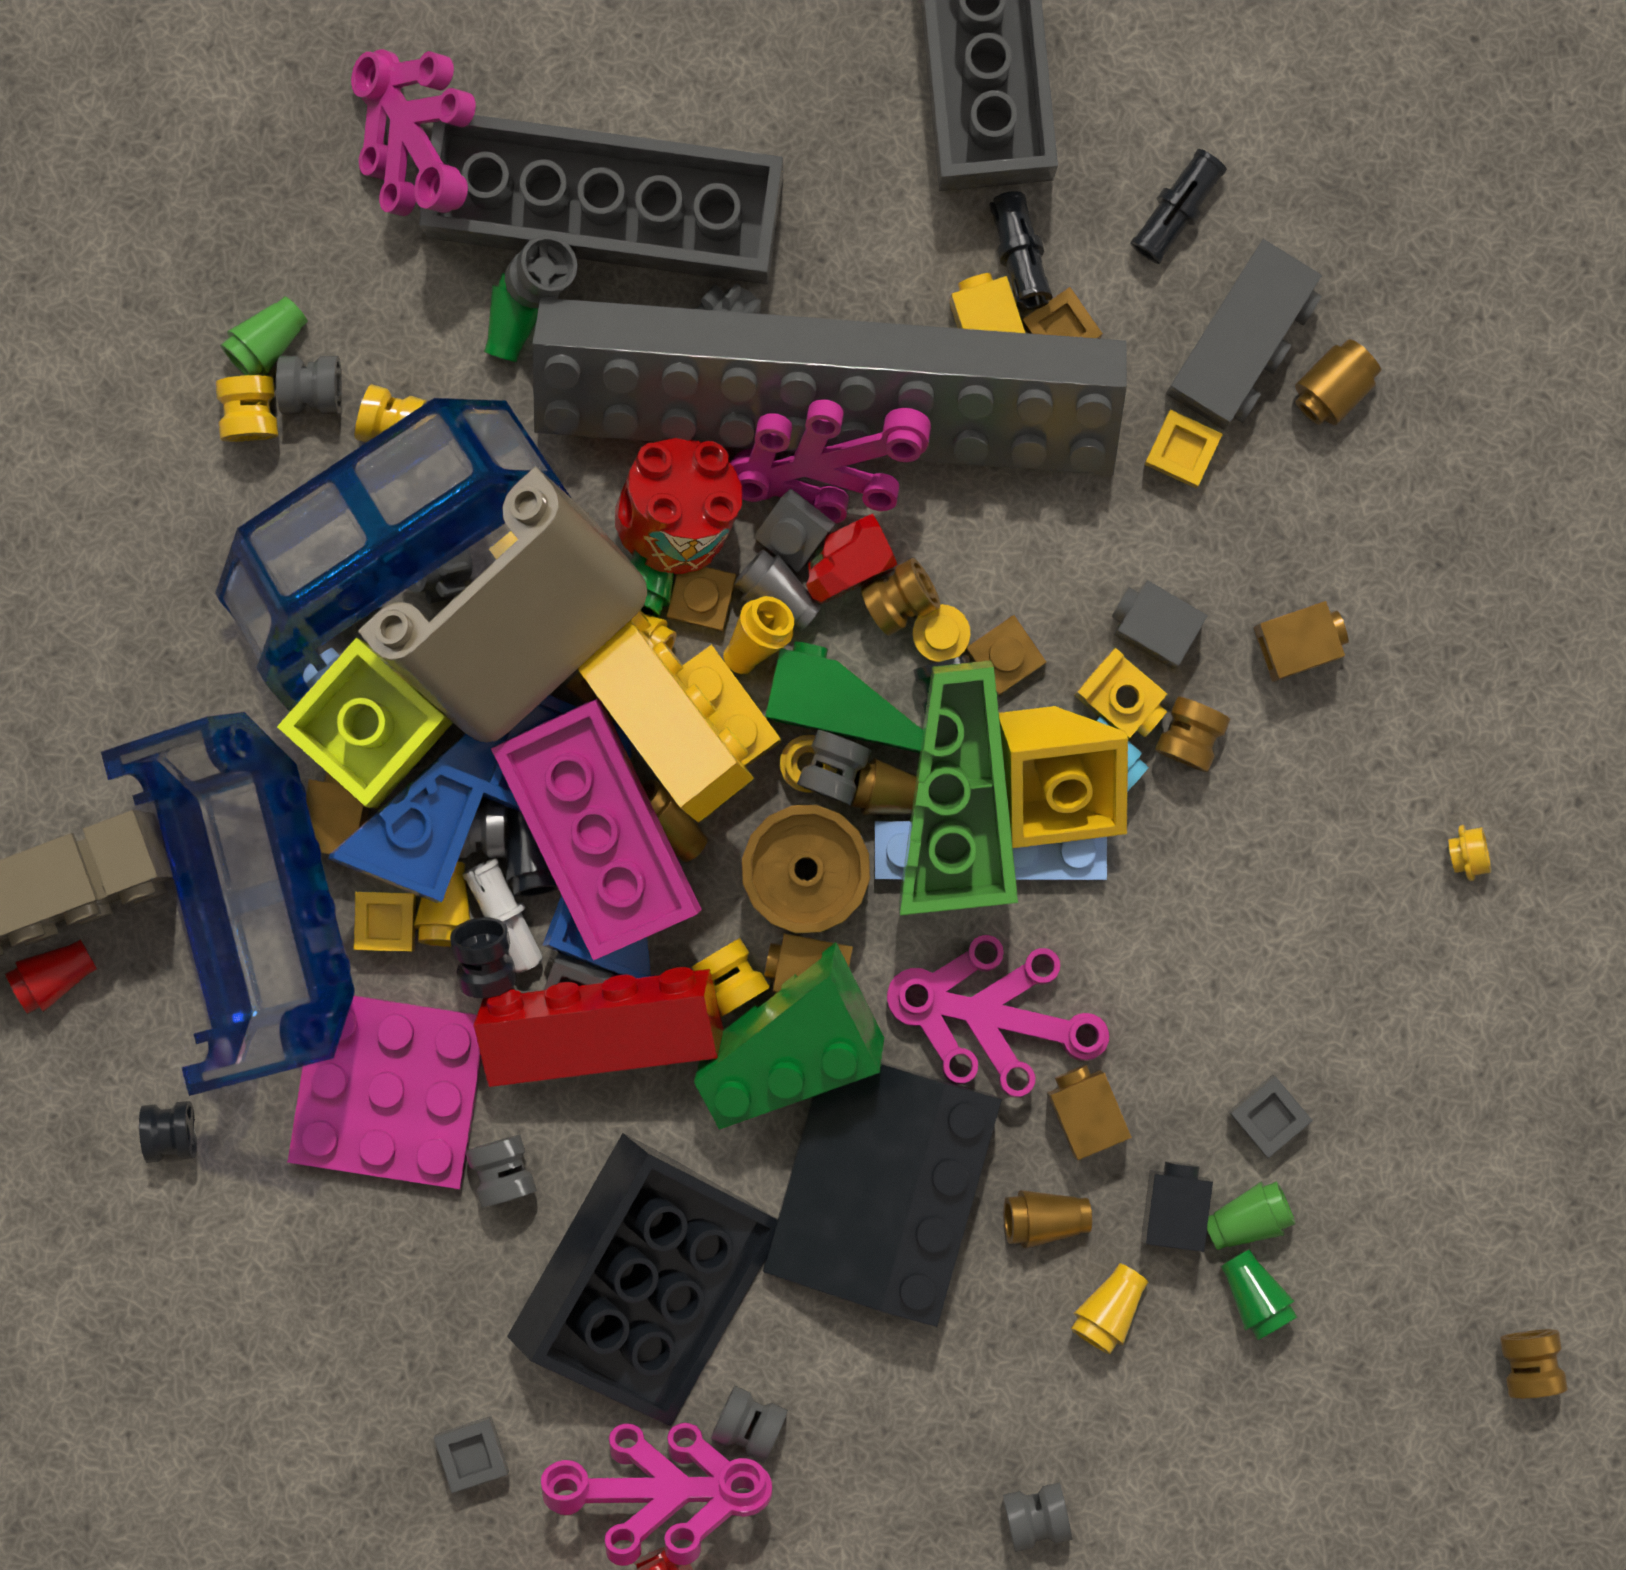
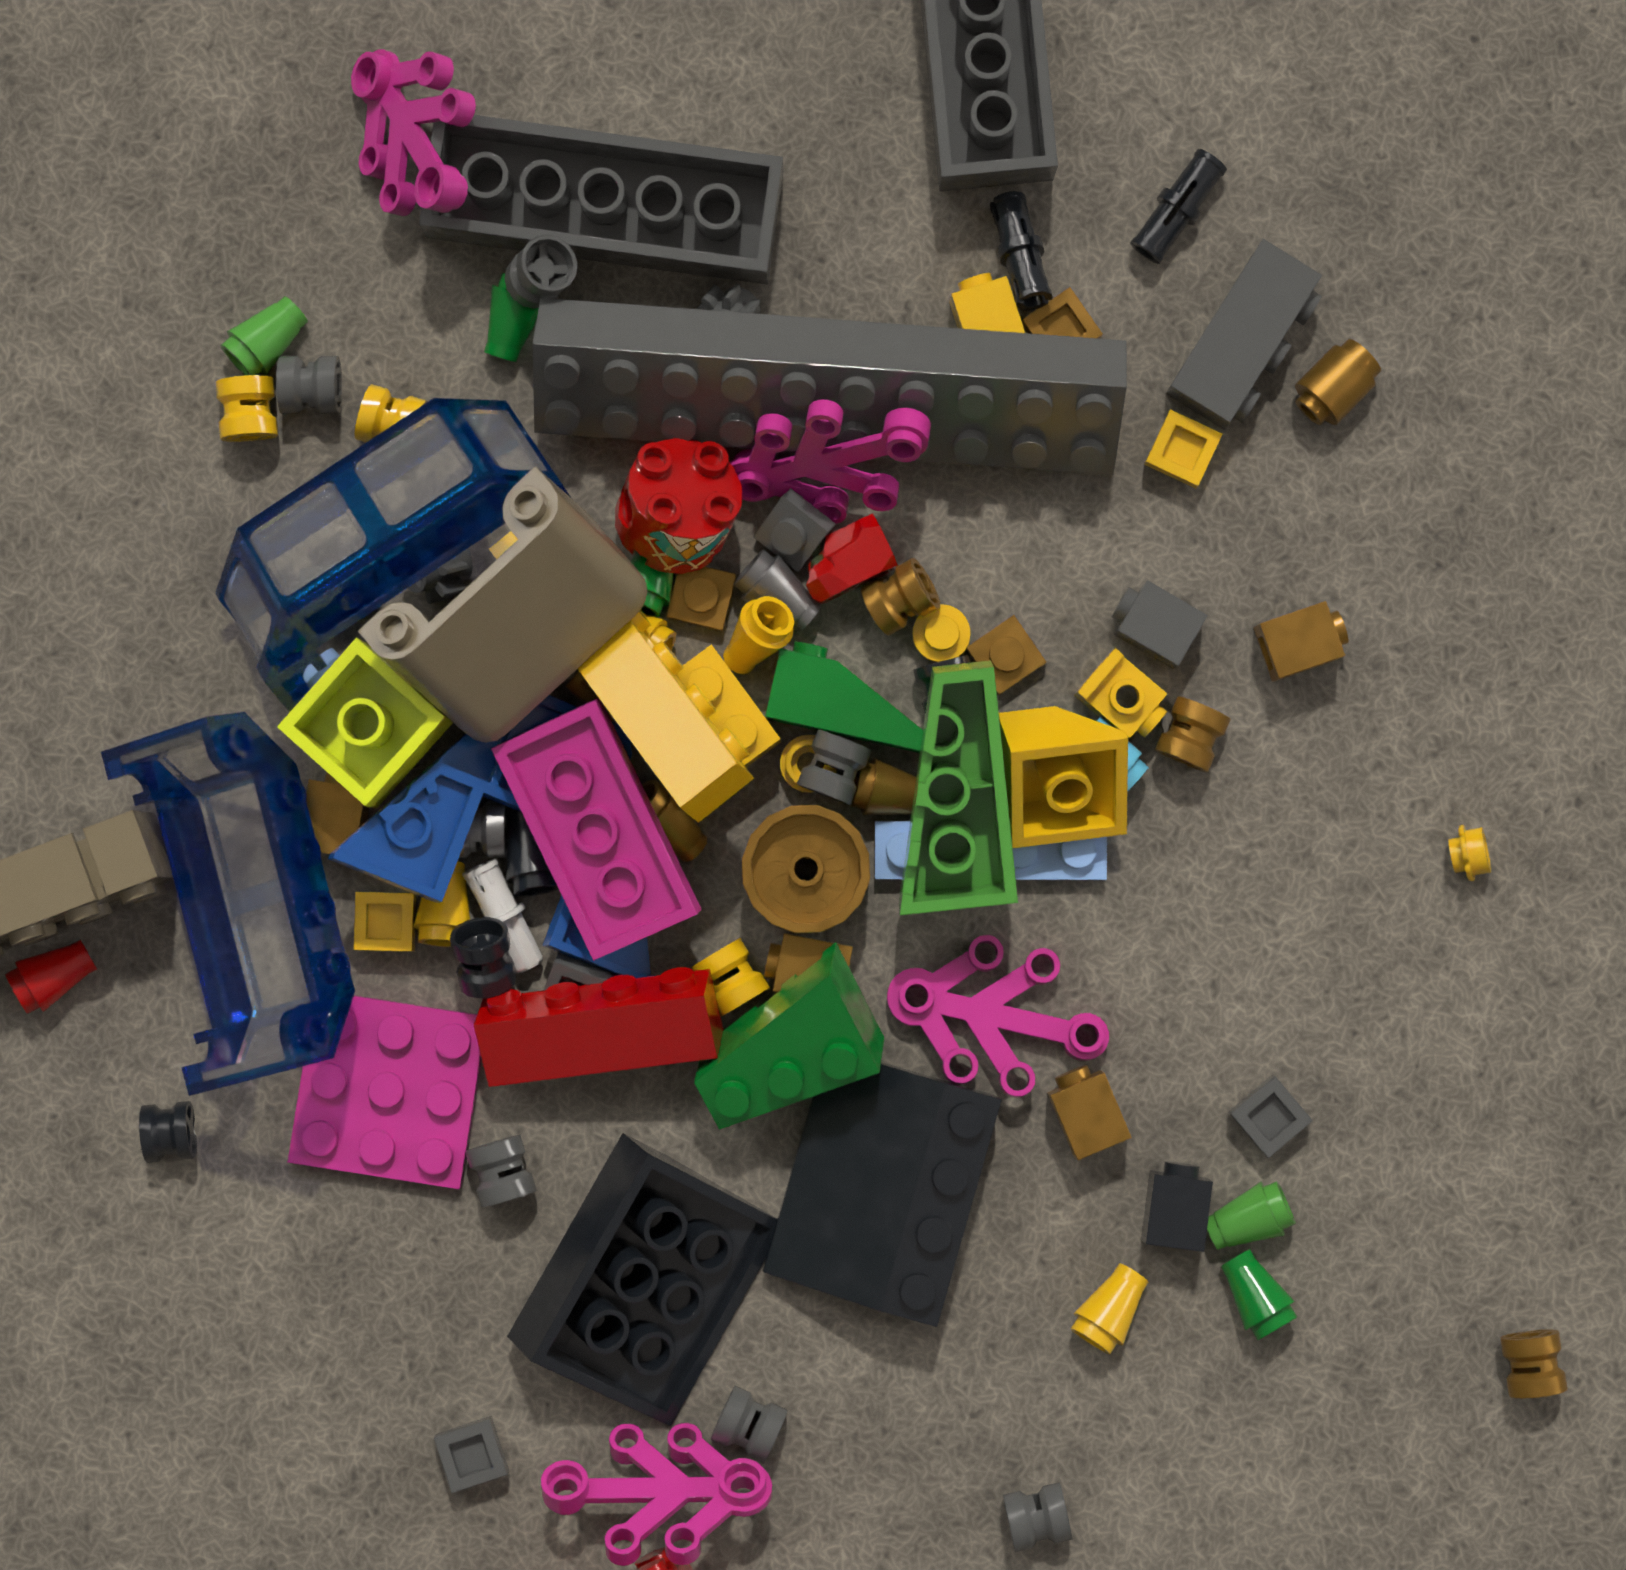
pearl gold cone [1003,1190,1092,1249] -> none

